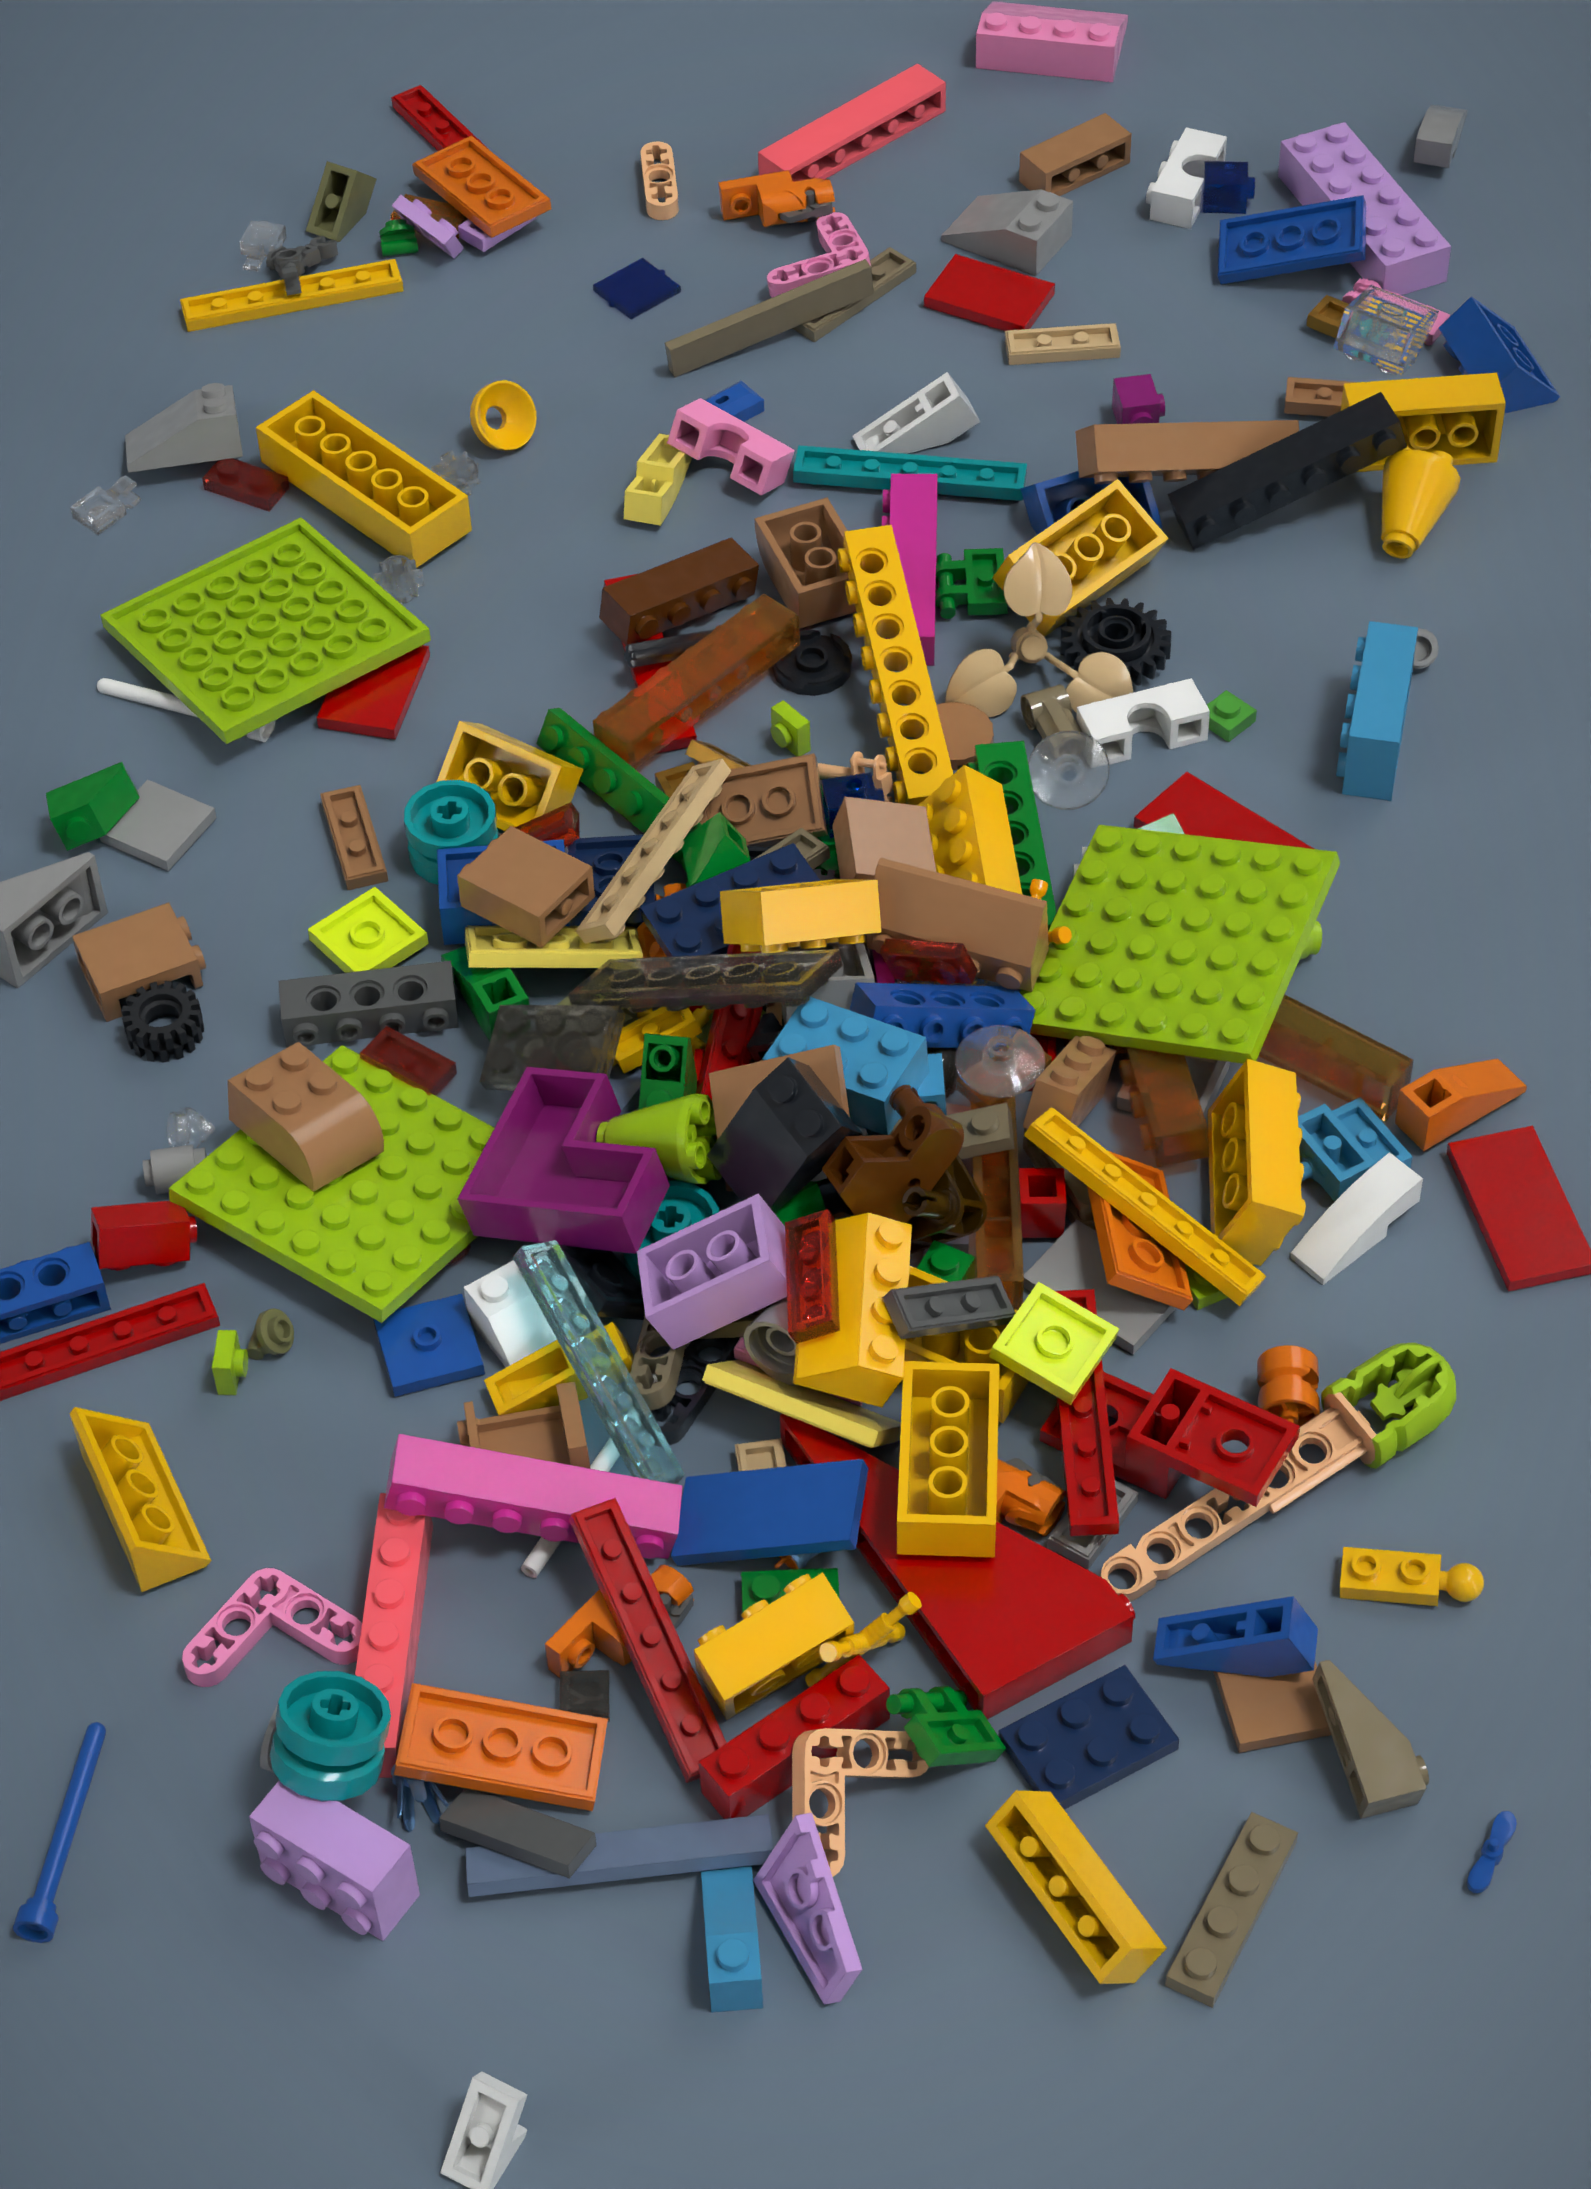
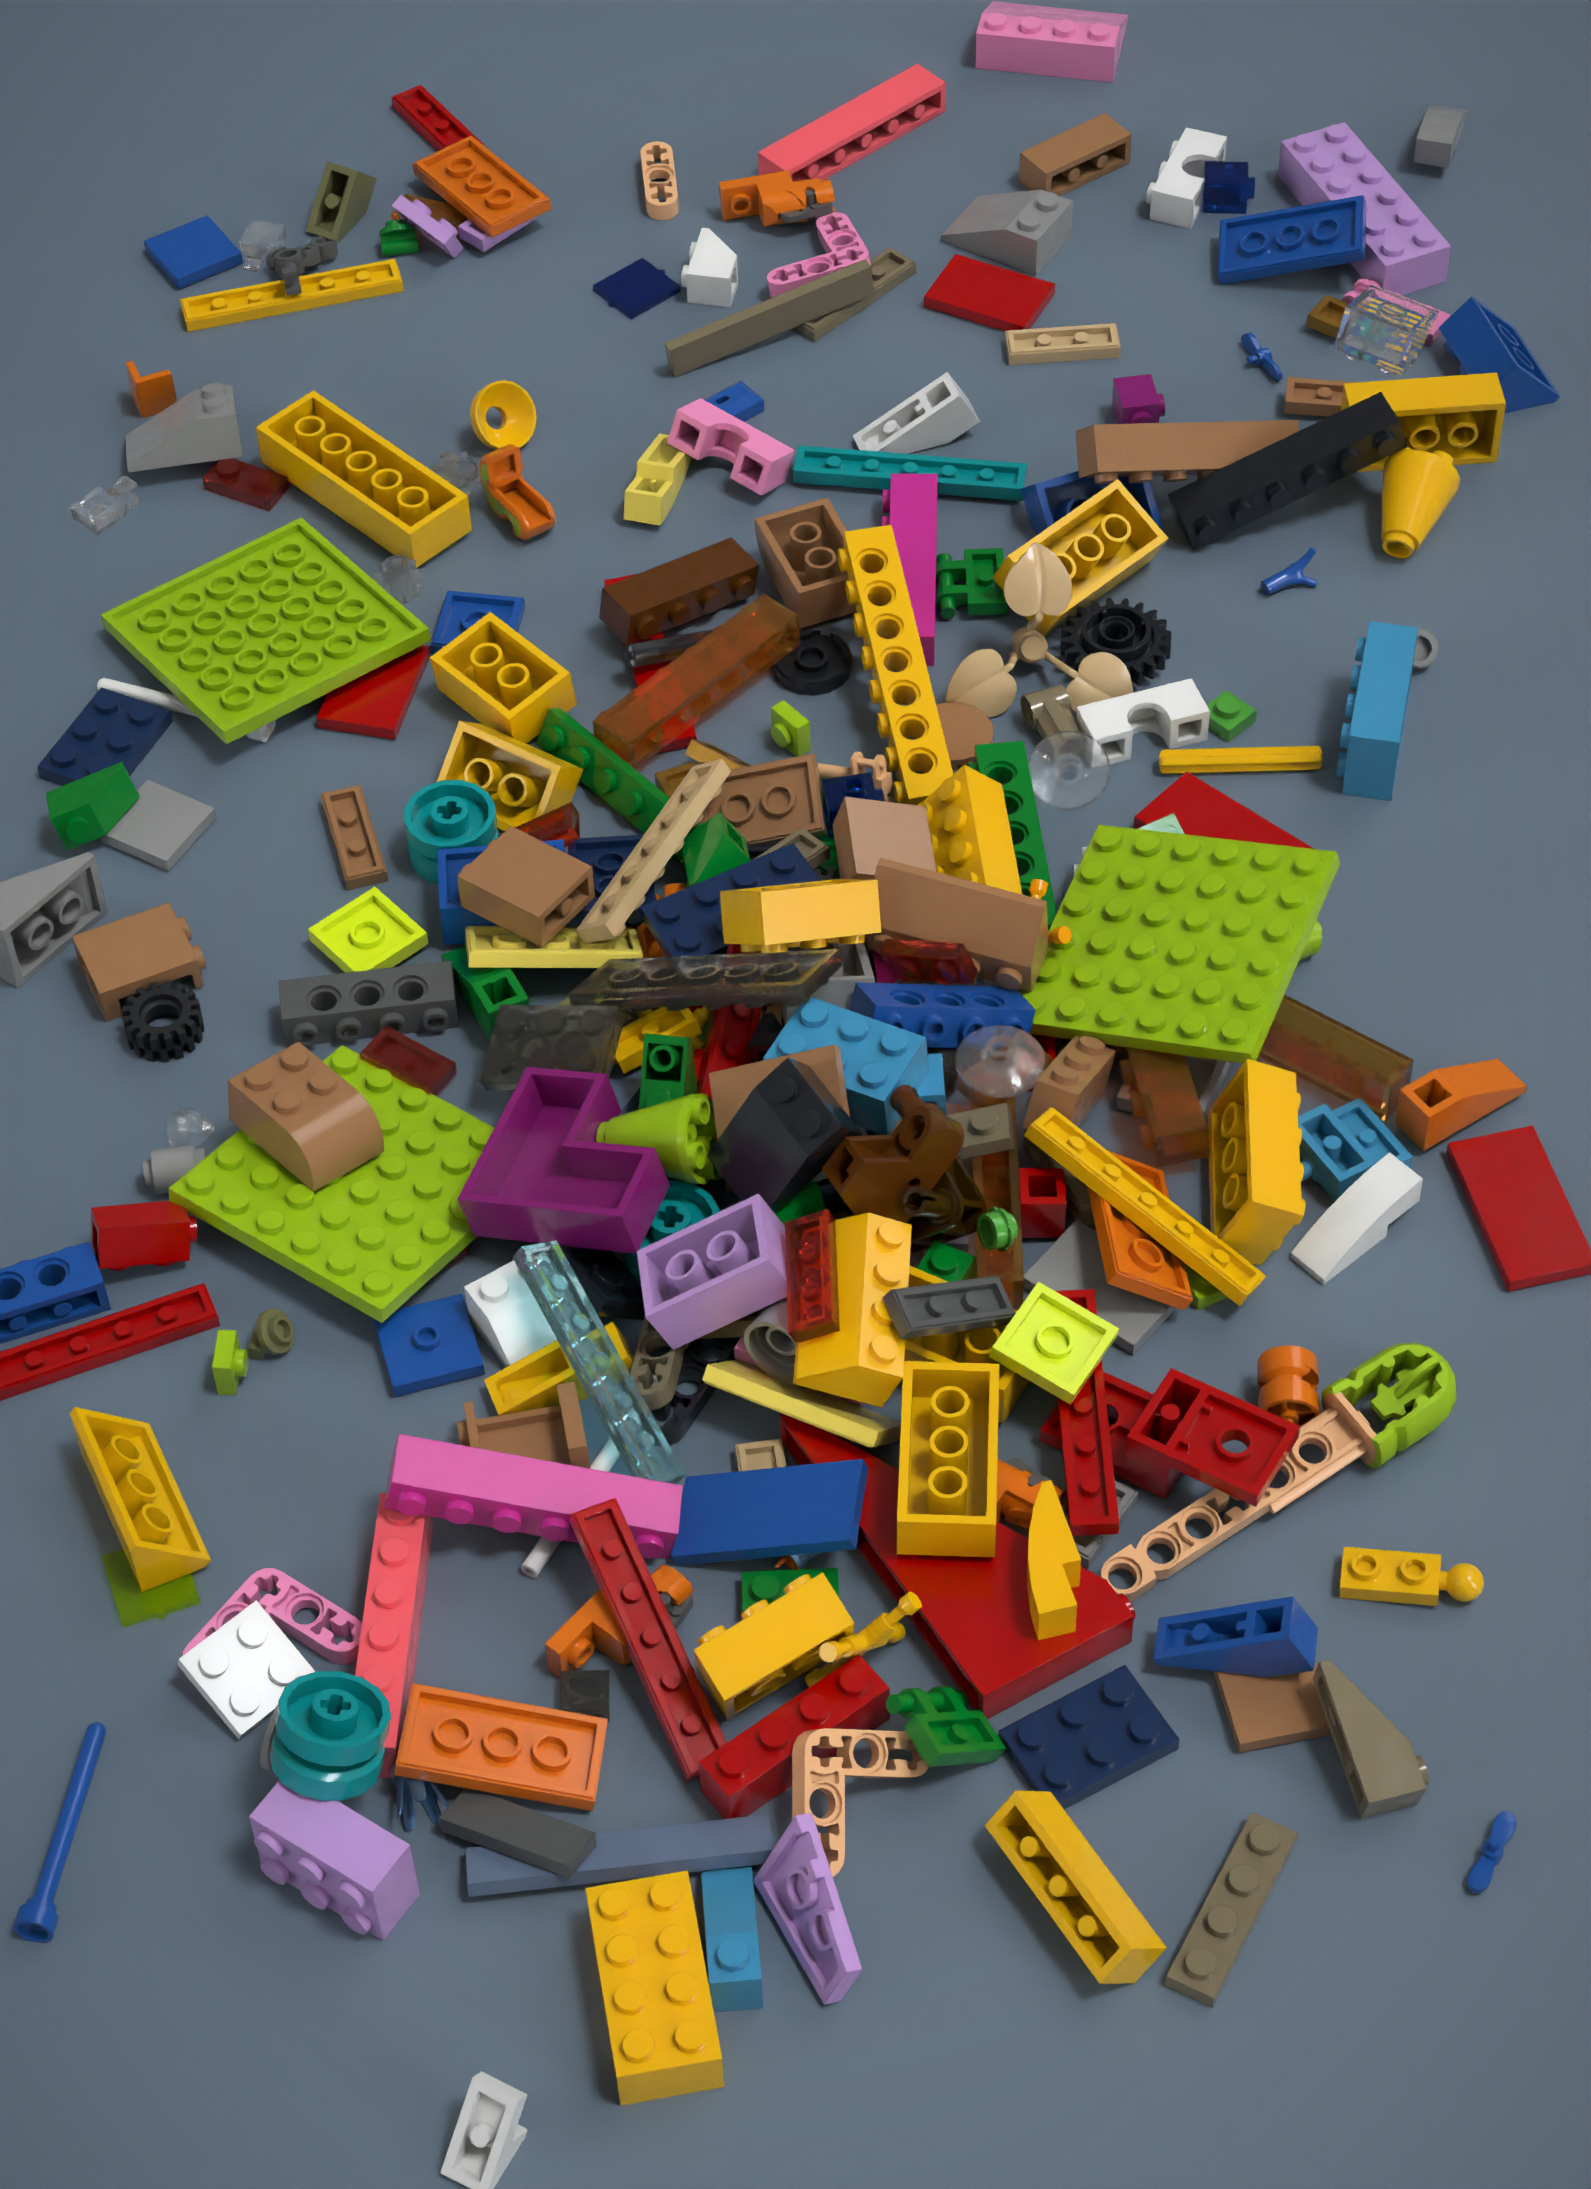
none -> dark blue plate [37,687,173,786]
none -> clear neon green piece [102,1549,201,1628]
none -> orange panel [125,360,177,418]
none -> blue tile [144,215,243,289]
none -> white plate [177,1600,315,1740]
none -> blue tile [430,591,525,655]
none -> yellow brick [430,612,577,744]
none -> orange animal [479,444,556,541]
none -> yellow brick [585,1870,725,2106]
none -> white slope [681,228,738,308]
none -> bright green plate [977,1207,1018,1252]
none -> yellow slope [1027,1480,1081,1641]
none -> yellow axle [1159,745,1323,774]
none -> blue piece [1241,332,1282,381]
none -> blue bar [1261,548,1317,595]

